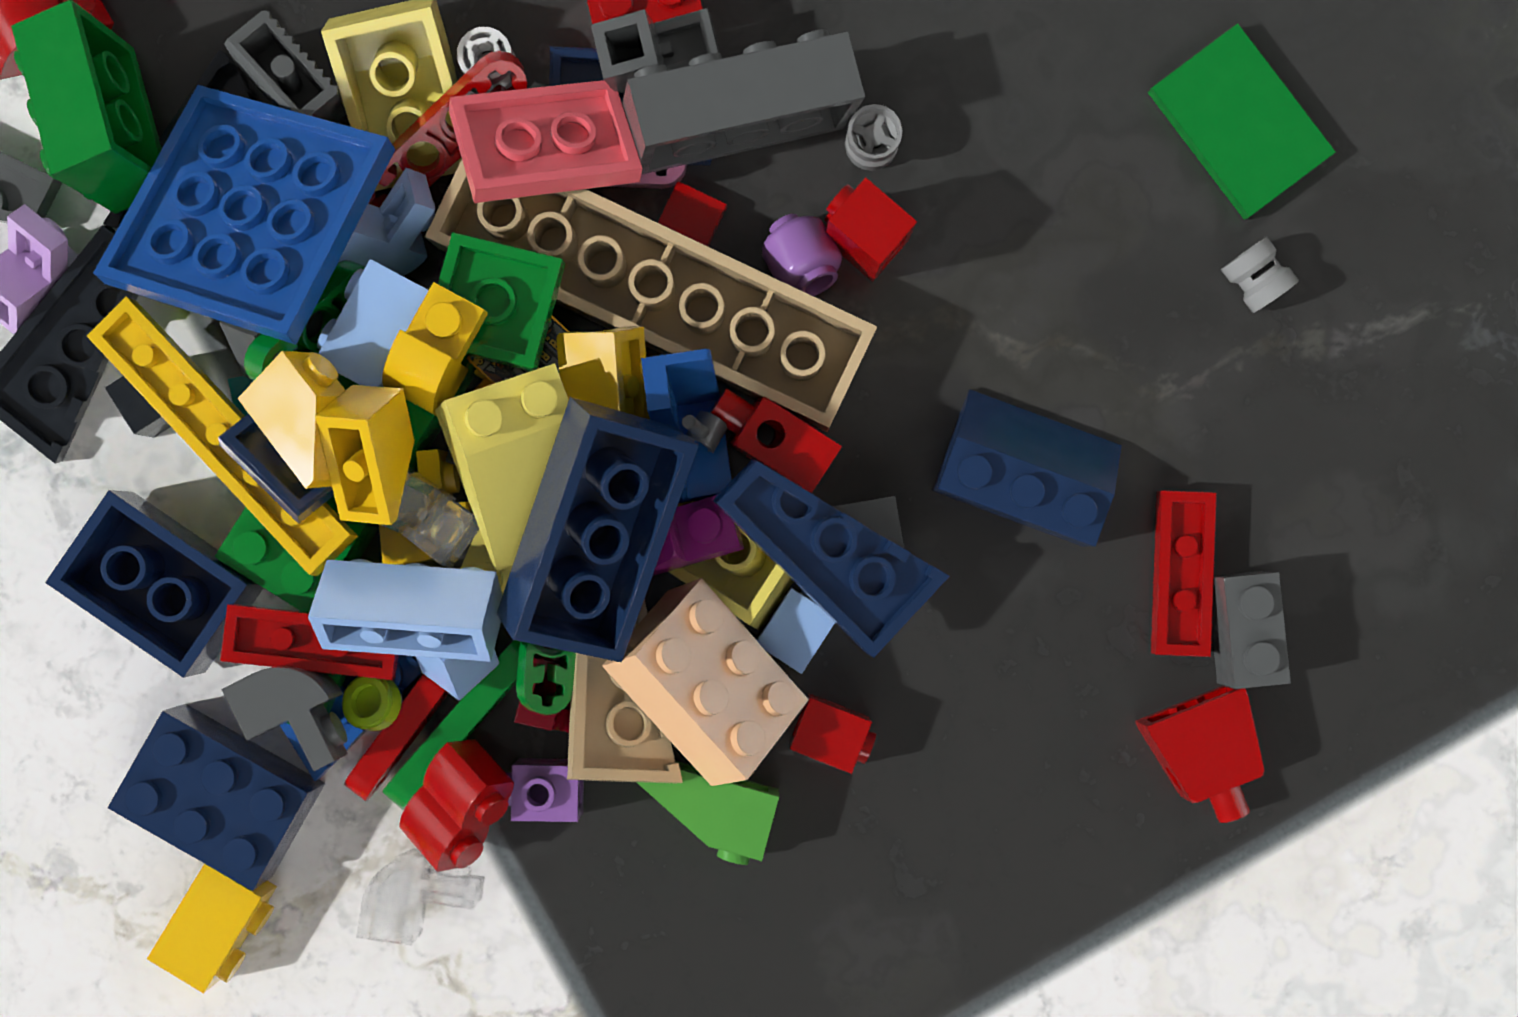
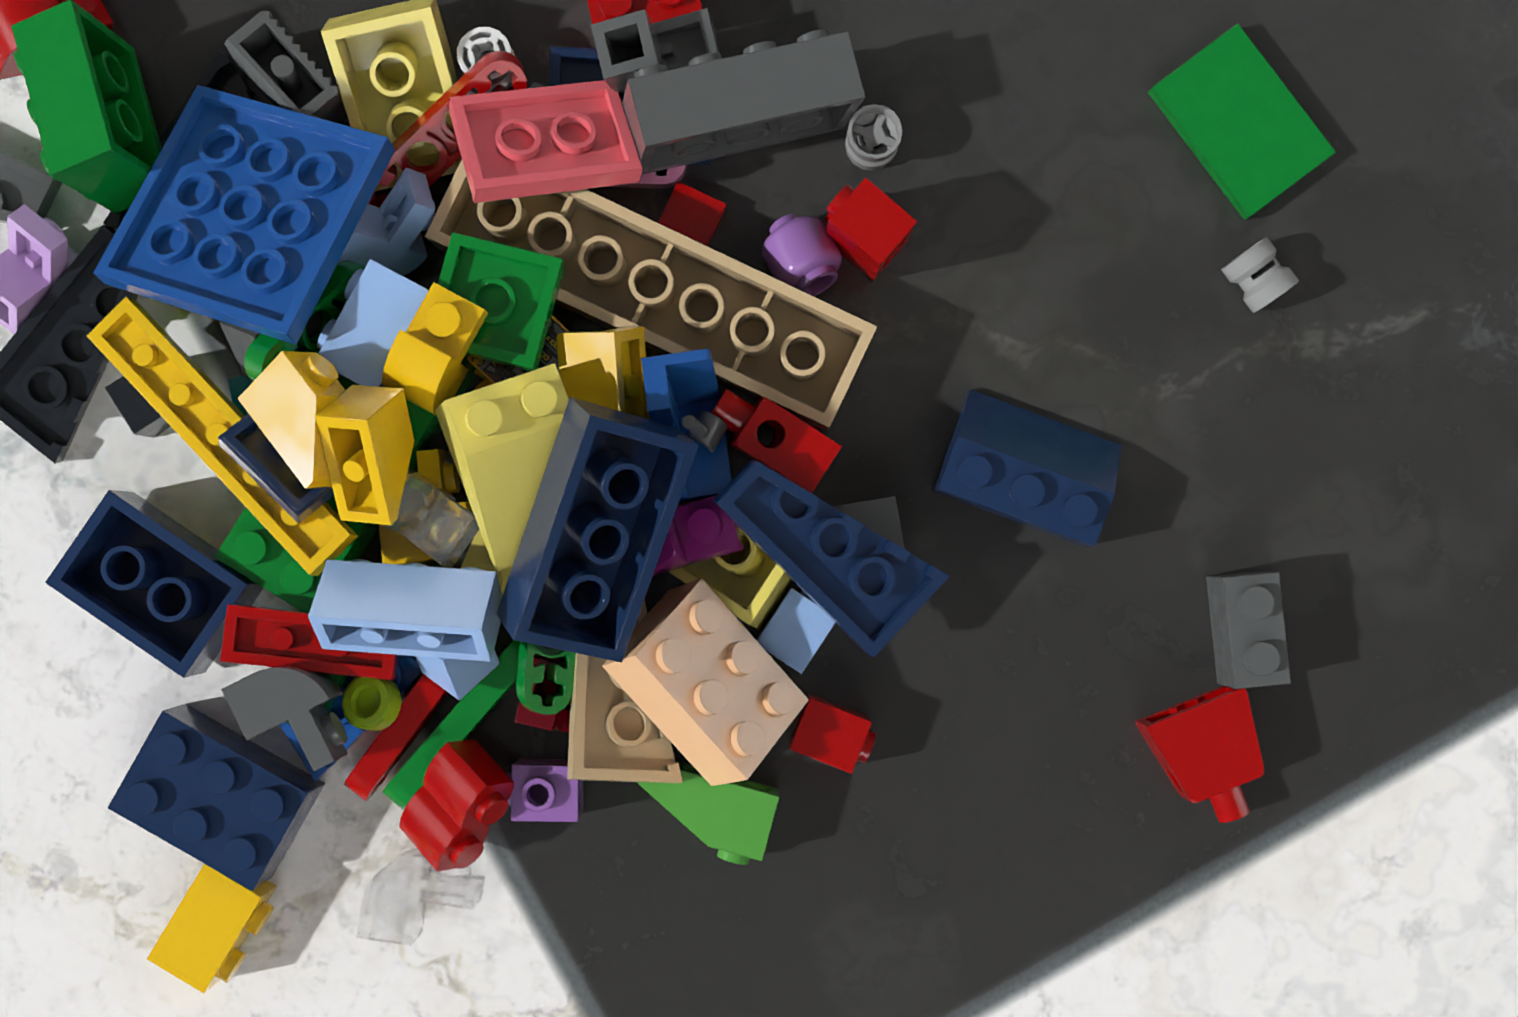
red plate [1151,491,1217,657] -> none

